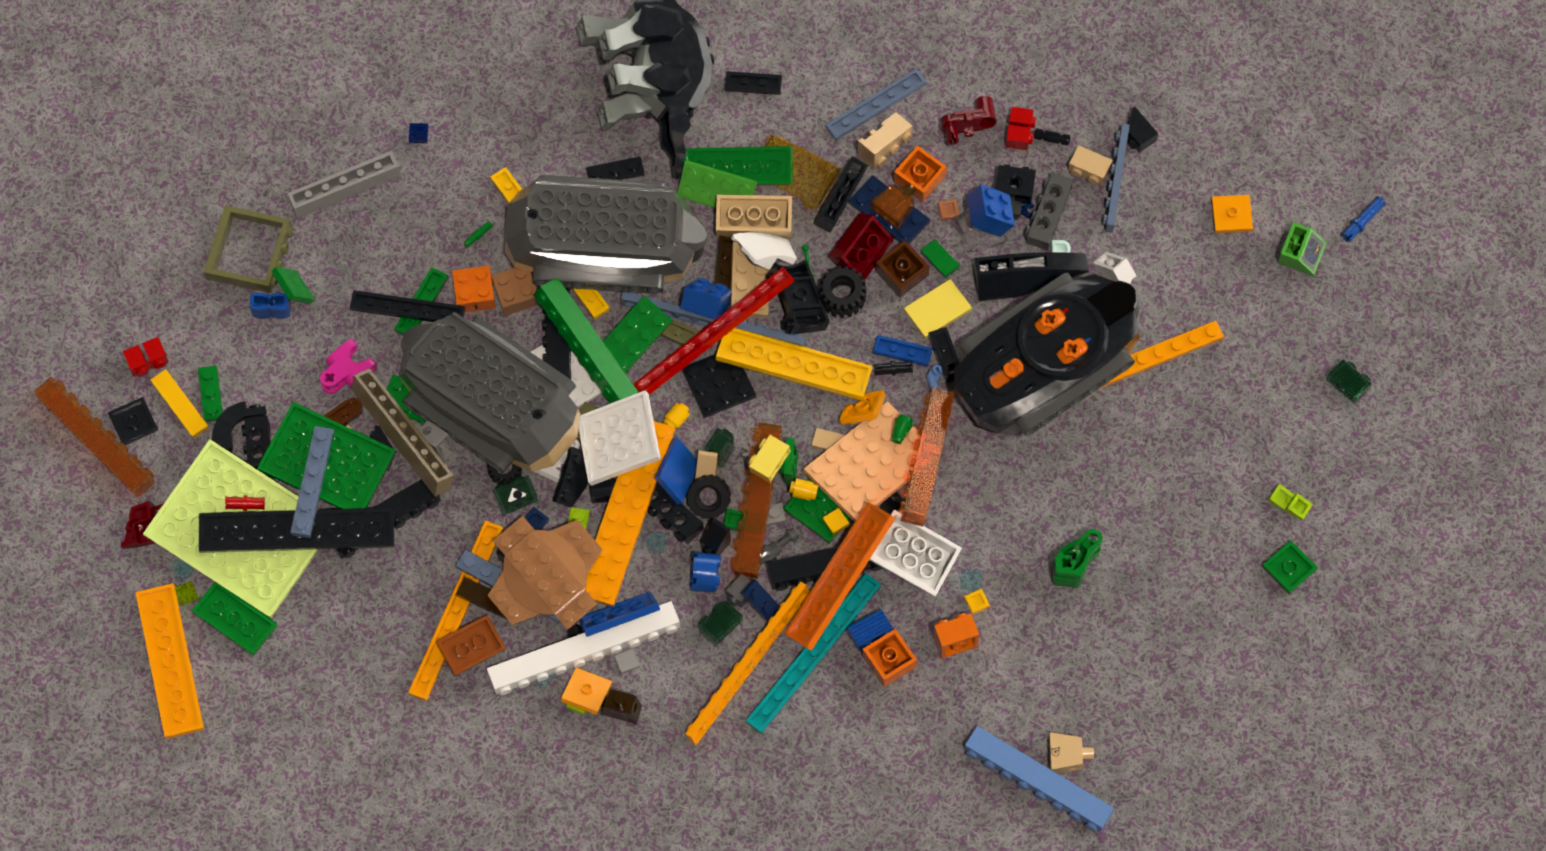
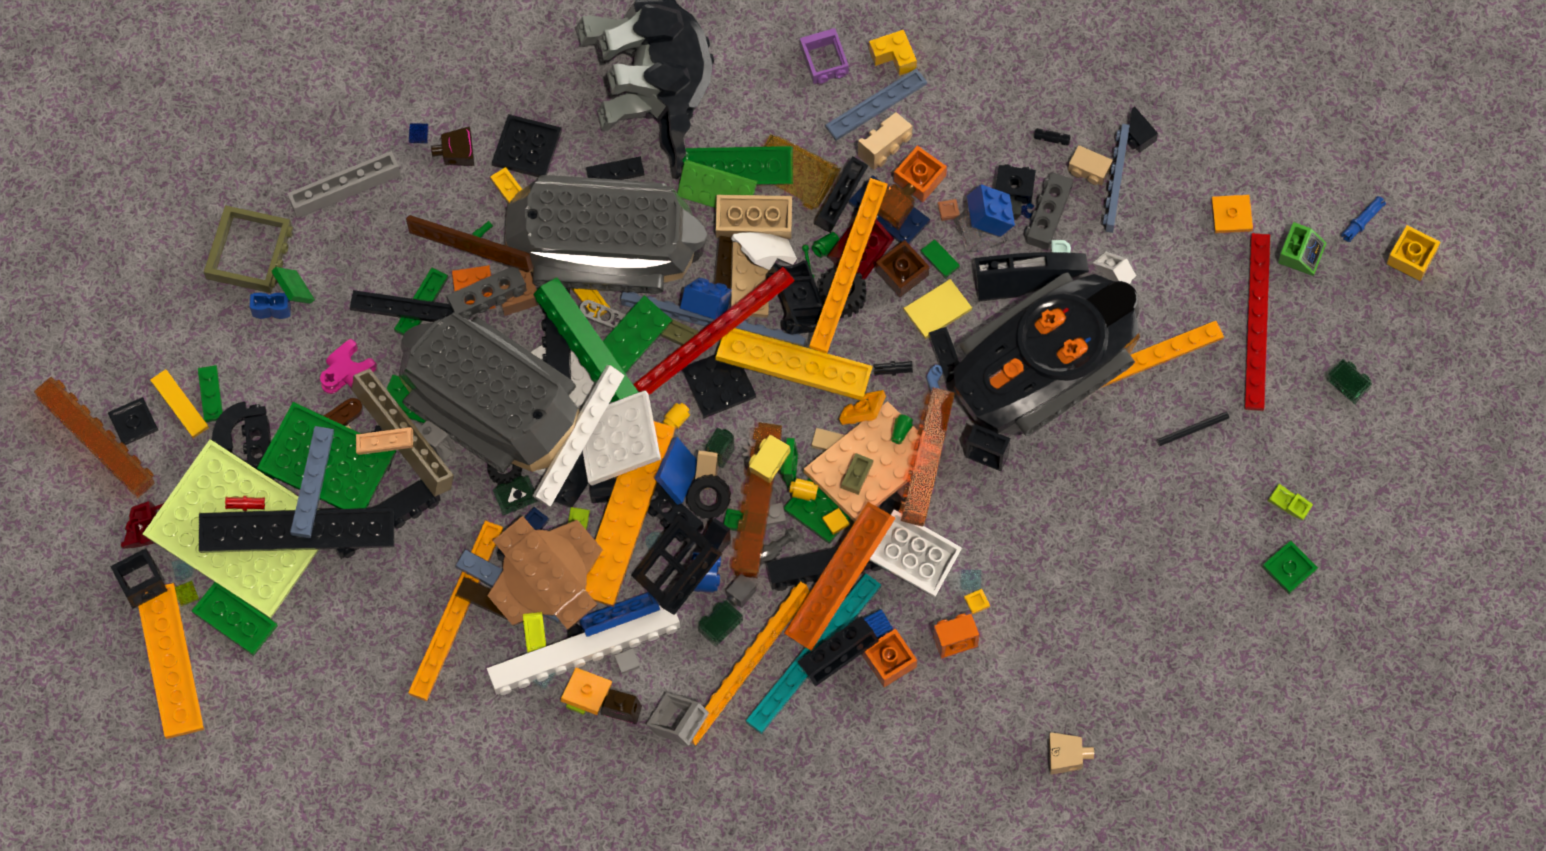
red piece [123,337,169,377] -> none
dark orange plate [436,615,506,677] -> none
black plate [725,71,782,95] -> none
dark blue plate [740,579,780,620] -> none
blue tile [873,335,933,367] -> none
dark red piece [940,96,997,145] -> none
medium blue brick [964,726,1114,833] -> none
red piece [1006,106,1036,150] -> none
green piece [1052,529,1103,588] -> none
none -> black window [110,549,167,609]
none -> light nougat tile [356,427,413,455]
none -> reddish brown tile [406,215,533,272]
none -> dark brown torso [431,127,475,166]
none -> dark grey brick [447,267,527,319]
none -> black plate [492,114,562,177]
none -> neon yellow tile [523,612,546,653]
none -> white plate [533,365,625,507]
none -> light grey beam [579,300,626,329]
none -> black window [631,514,722,615]
none -> light grey window [646,692,709,746]
none -> black brick [798,616,879,687]
none -> medium lavender window [800,28,849,84]
none -> light orange plate [809,178,888,354]
none -> green cone [812,232,839,258]
none -> olive plate [841,453,874,495]
none -> yellow brick [869,30,917,76]
none -> black window [966,424,1011,471]
none -> black bar [1157,411,1229,447]
none -> red plate [1245,233,1270,411]
none -> yellow brick [1387,225,1441,281]

